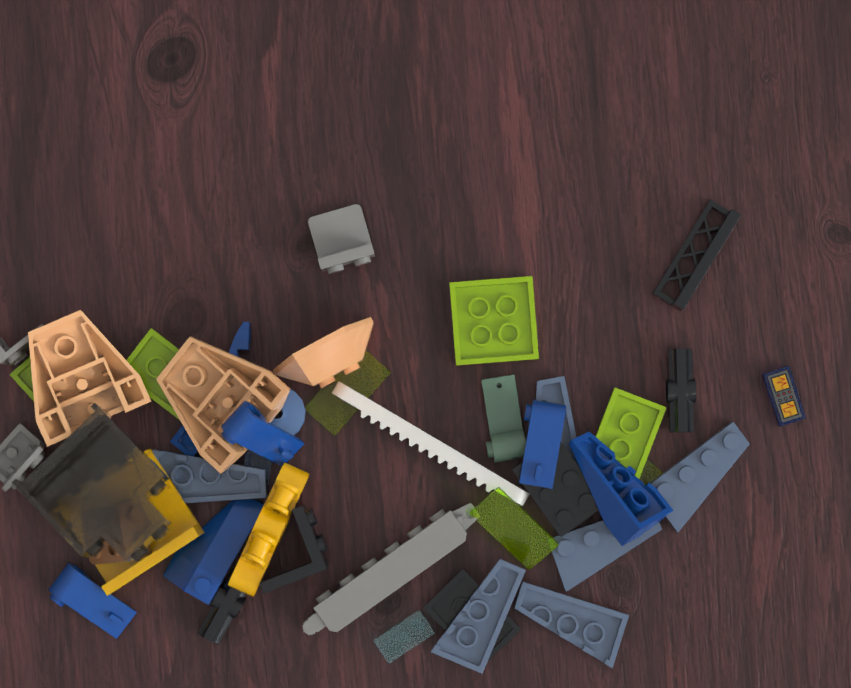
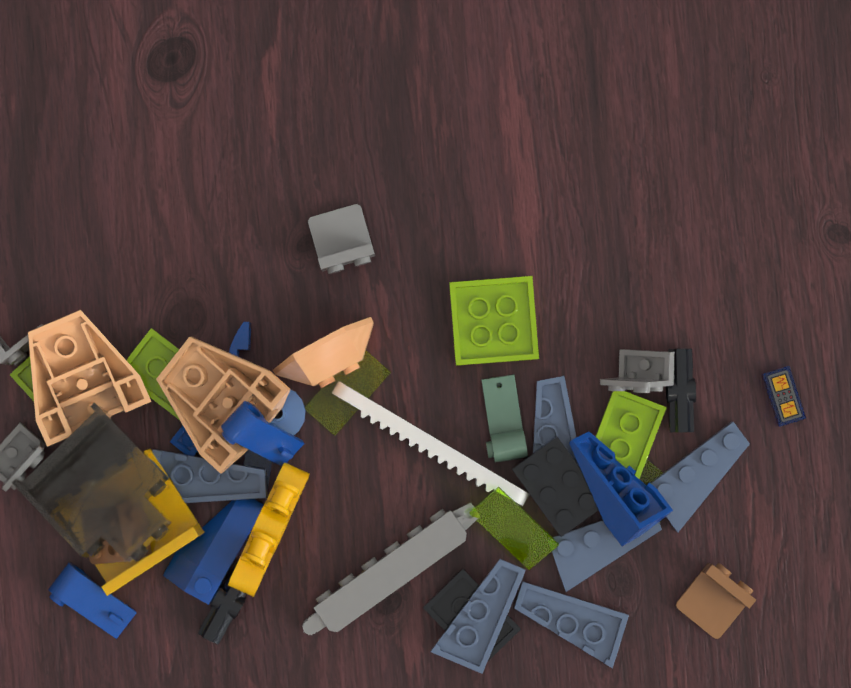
black bracket [259,504,329,594] -> none
clear light blue plate [373,609,435,664] -> none
blue door [519,399,566,489] -> none
black fence [652,199,741,311] -> none
none -> light grey bracket [600,349,675,393]
none -> medium nougat bracket [676,562,756,639]

